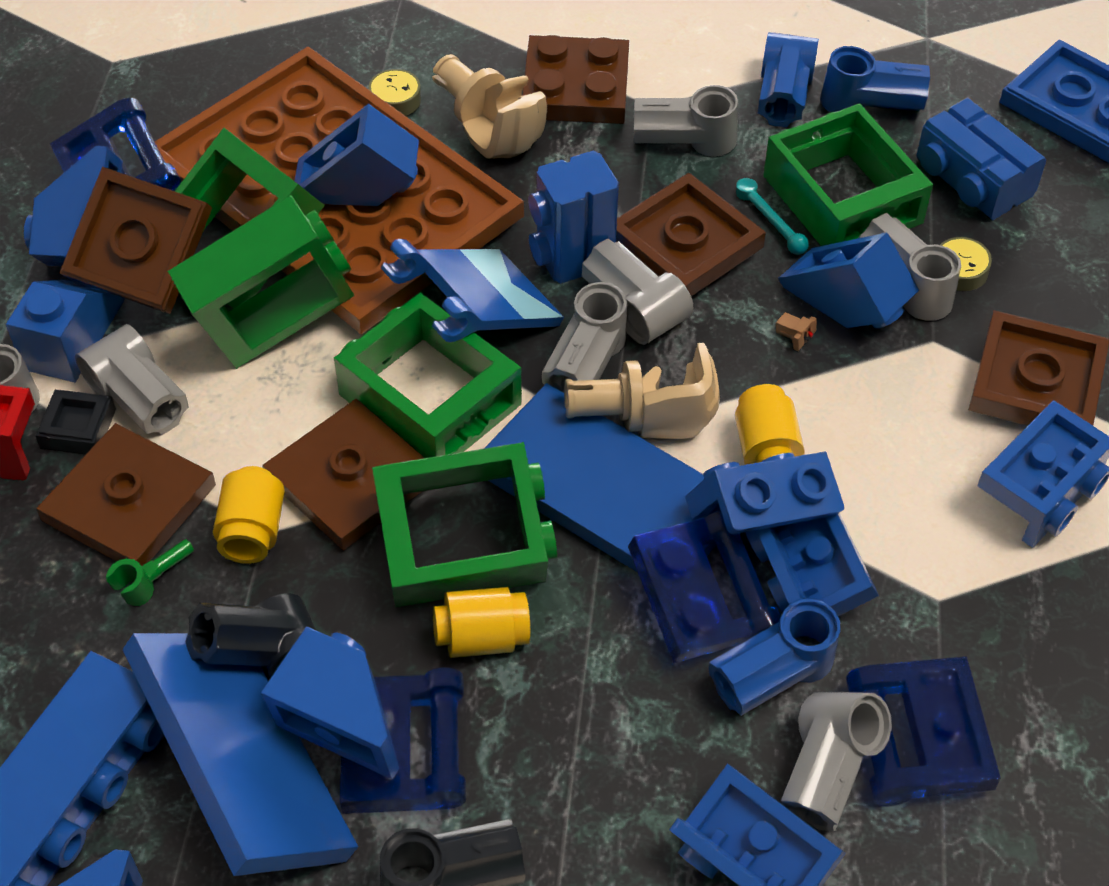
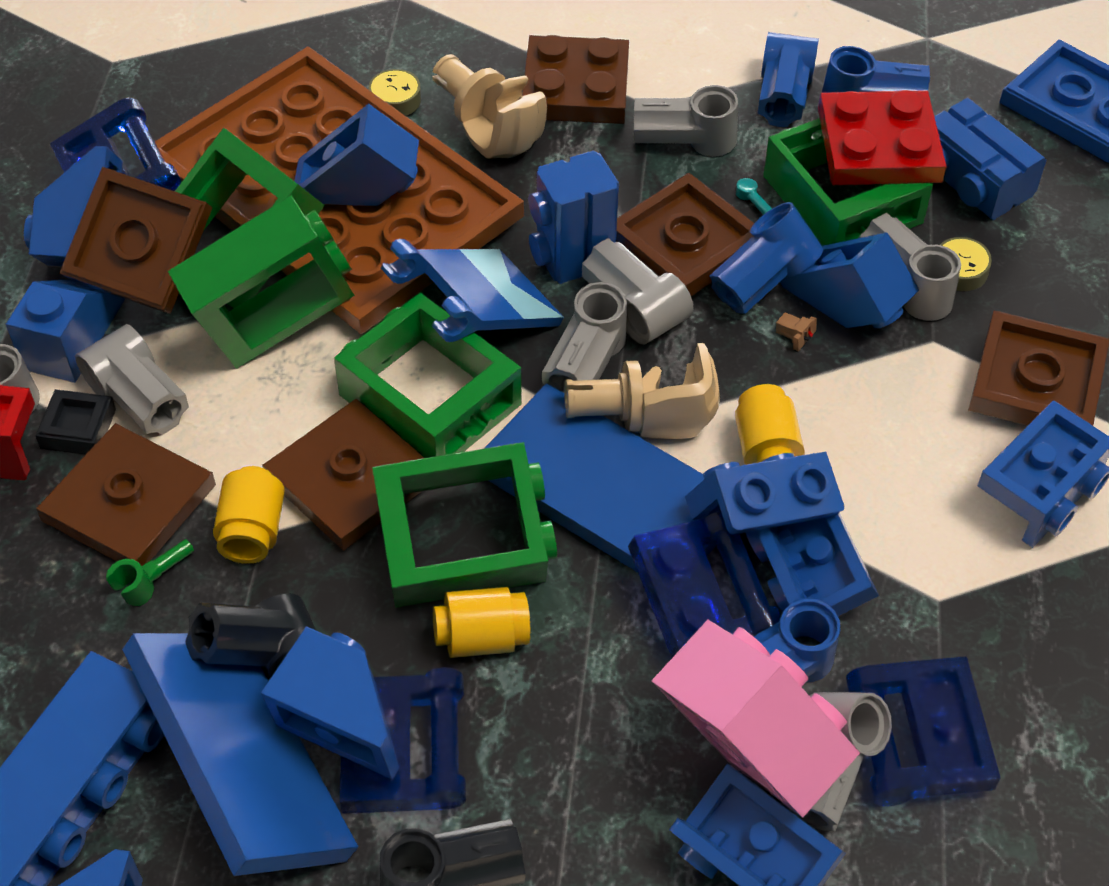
none -> bright pink brick [652,620,860,818]
none -> blue piece [710,202,823,314]
none -> red plate [818,90,947,185]

